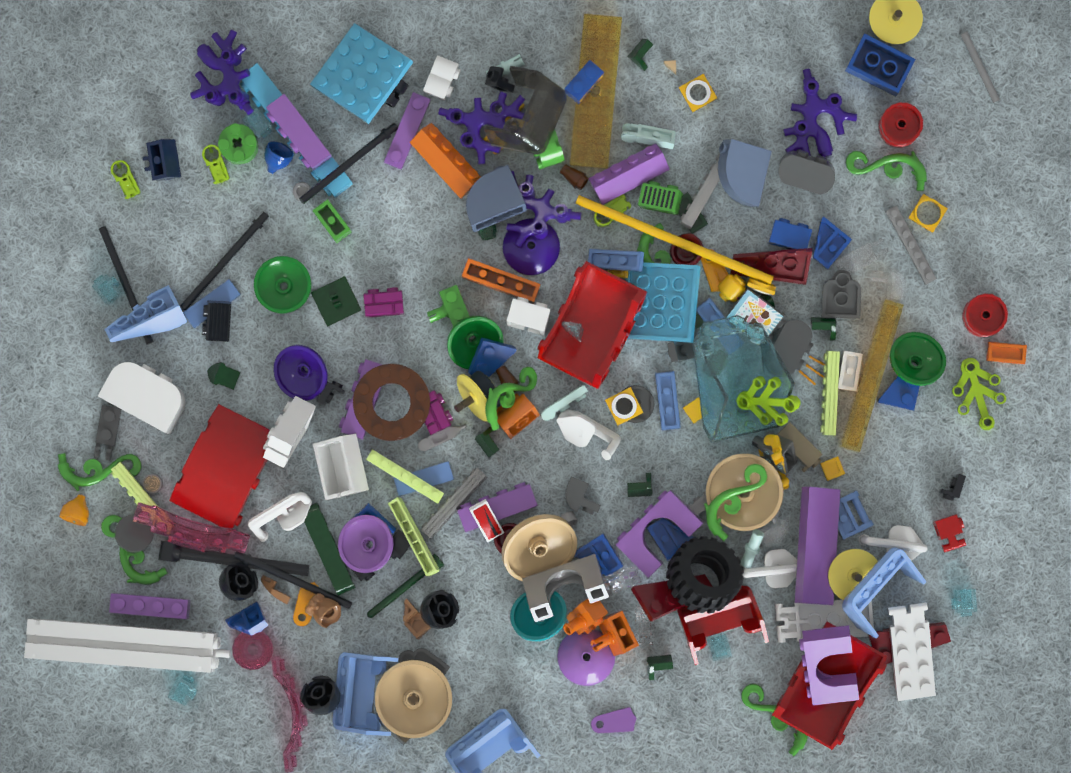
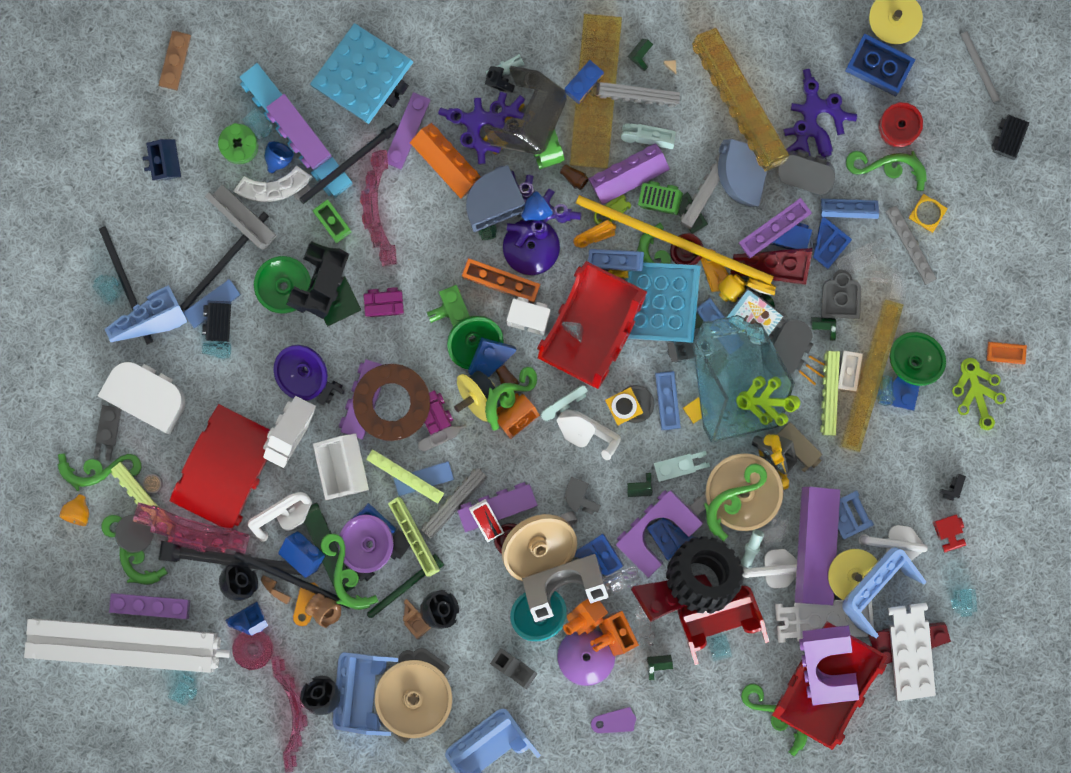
lime piece [111,160,141,199] -> none
dark purple plant [190,30,254,115] -> none
lime piece [202,145,230,184] -> none
dark green tile [207,362,241,390] -> none
white brick [423,55,461,101] -> none
dark green tile [475,426,500,458] -> none
piece [679,74,717,113] -> none
yellow tile [820,456,845,481] -> none
red wheel [962,293,1008,338] -> none
none -> medium nougat plate [158,30,191,91]
none -> clear light blue cone [202,341,231,360]
none -> light grey fence [205,185,277,250]
none -> white tile [233,165,313,202]
none -> blue brick [278,531,325,578]
none -> black bracket [286,241,349,319]
none -> bright green plant [321,533,378,610]
none -> clear pink piece [360,150,397,267]
none -> dark grey brick [490,648,538,689]
none -> blue helmet [521,191,553,221]
none -> light orange piece [573,220,616,248]
none -> light grey piece [596,82,680,107]
none -> light aqua hinge [653,451,710,482]
none -> clear yellow brick [692,28,789,172]
none -> medium lavender plate [738,198,812,259]
none -> medium blue tile [820,199,879,219]
none -> clear light blue cone [876,376,895,406]
none -> black brick [991,114,1030,160]

